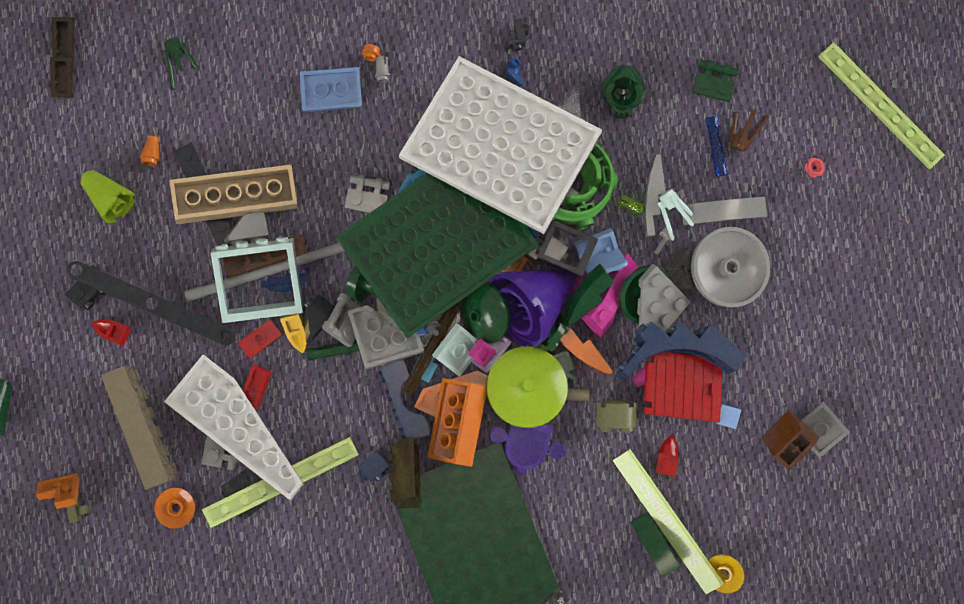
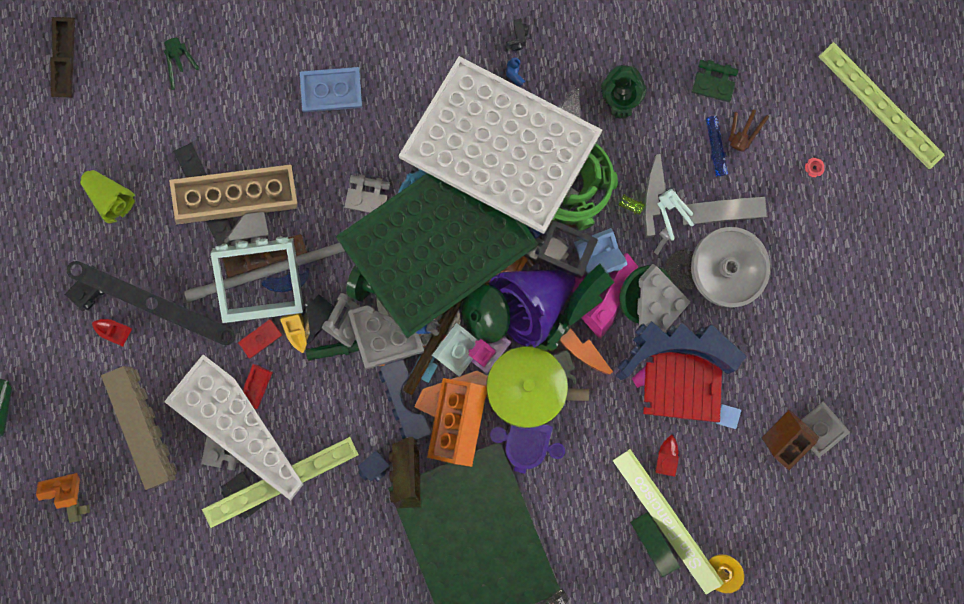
orange cone [139,136,159,167] -> none
orange dish [154,488,196,529] -> none
orange plate [362,44,381,61] -> none
light grey pin [375,56,391,83] -> none
olive brick [596,399,637,432] -> none

